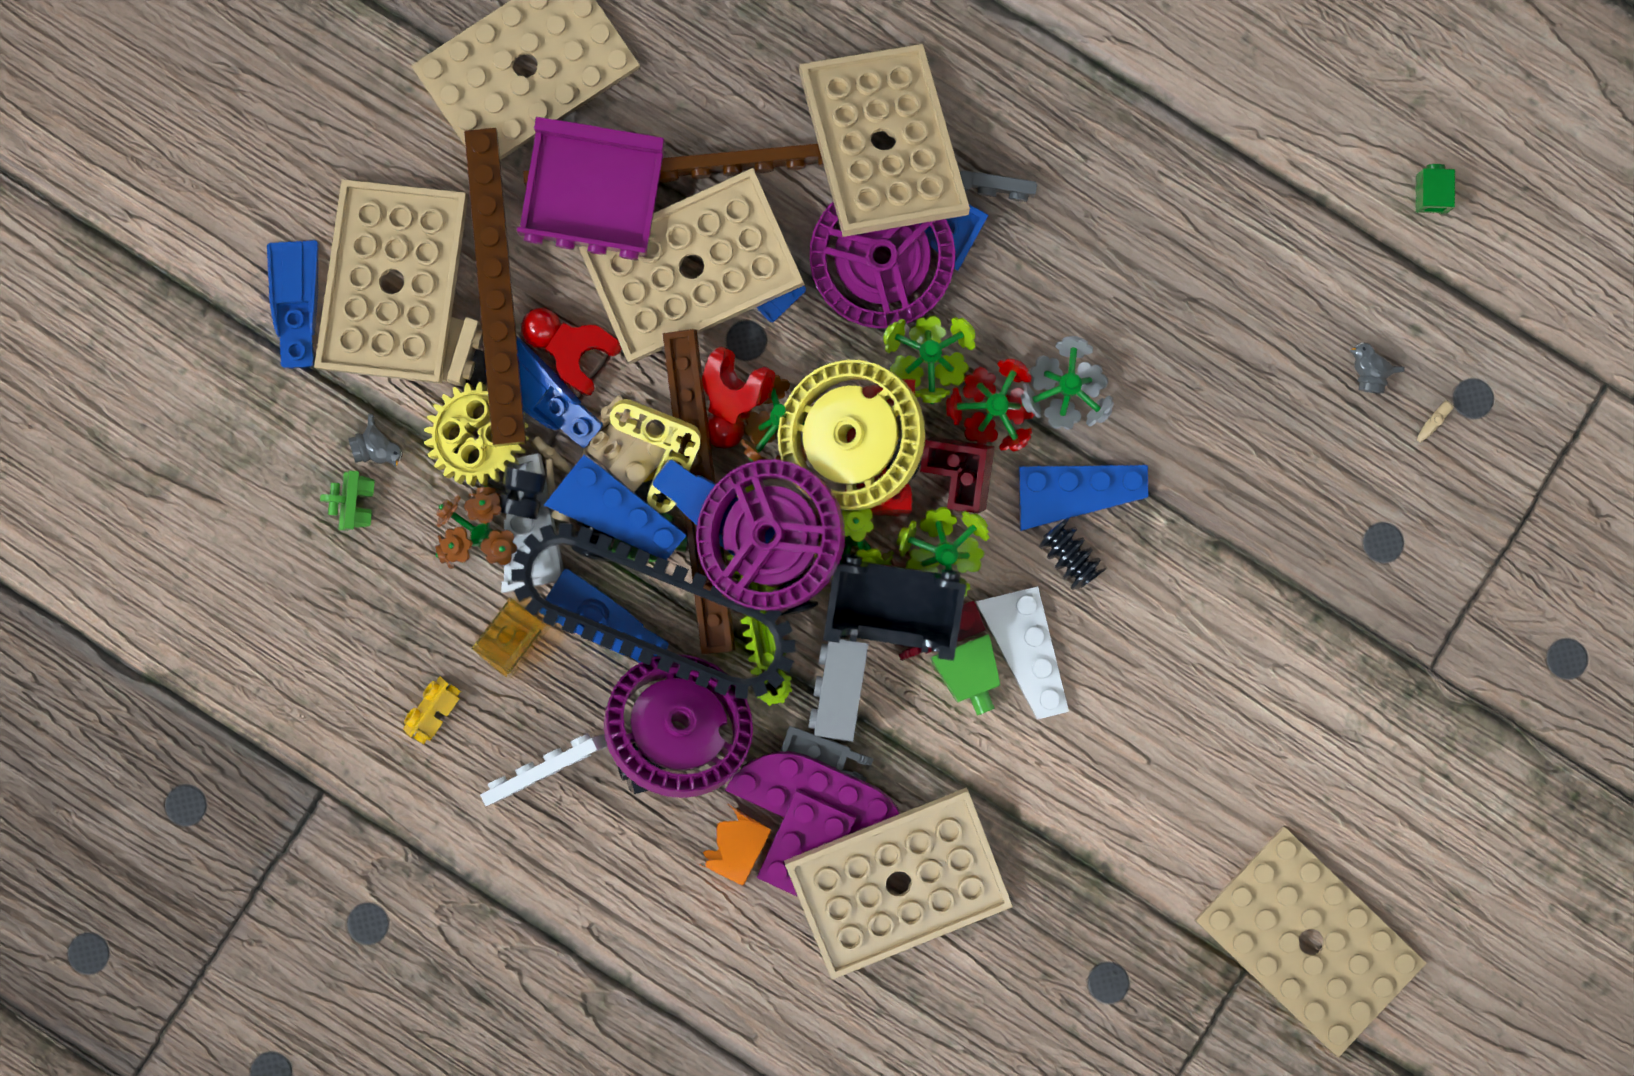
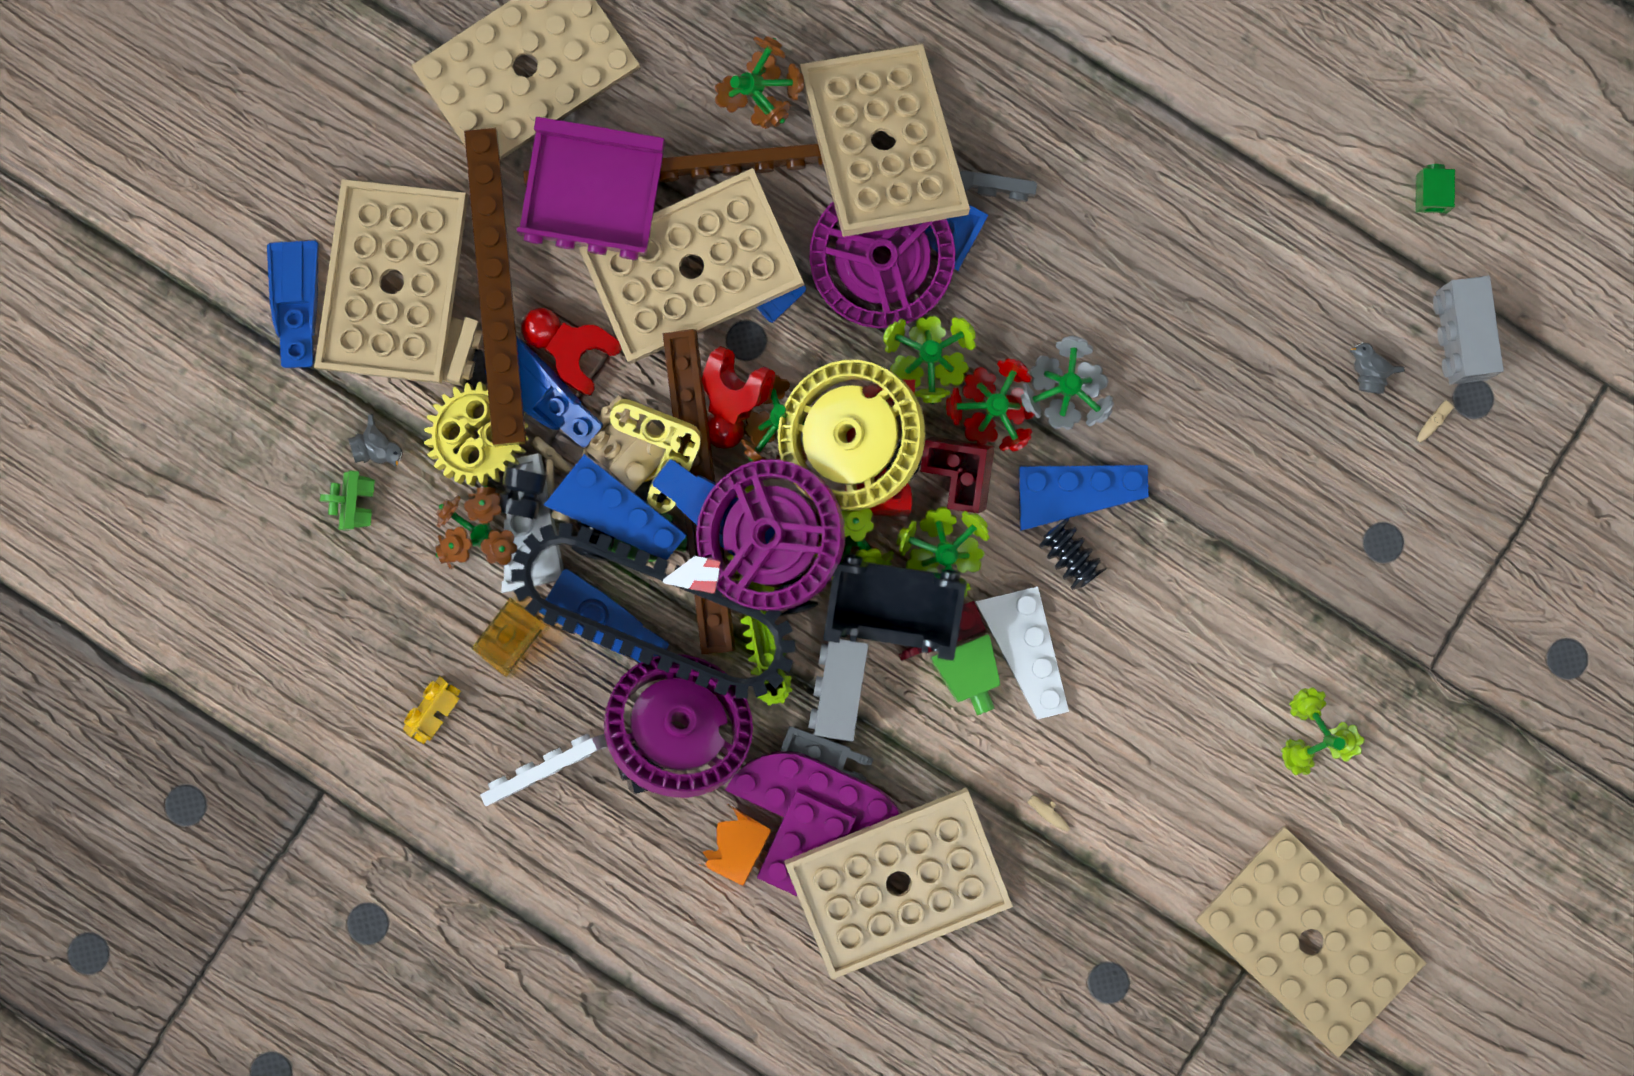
none -> white sticker [663,556,720,593]
none -> dark orange plant [715,36,804,129]
none -> tan helmet [1027,795,1070,832]
none -> lime plant [1281,687,1365,775]
none -> light grey brick [1433,276,1504,385]

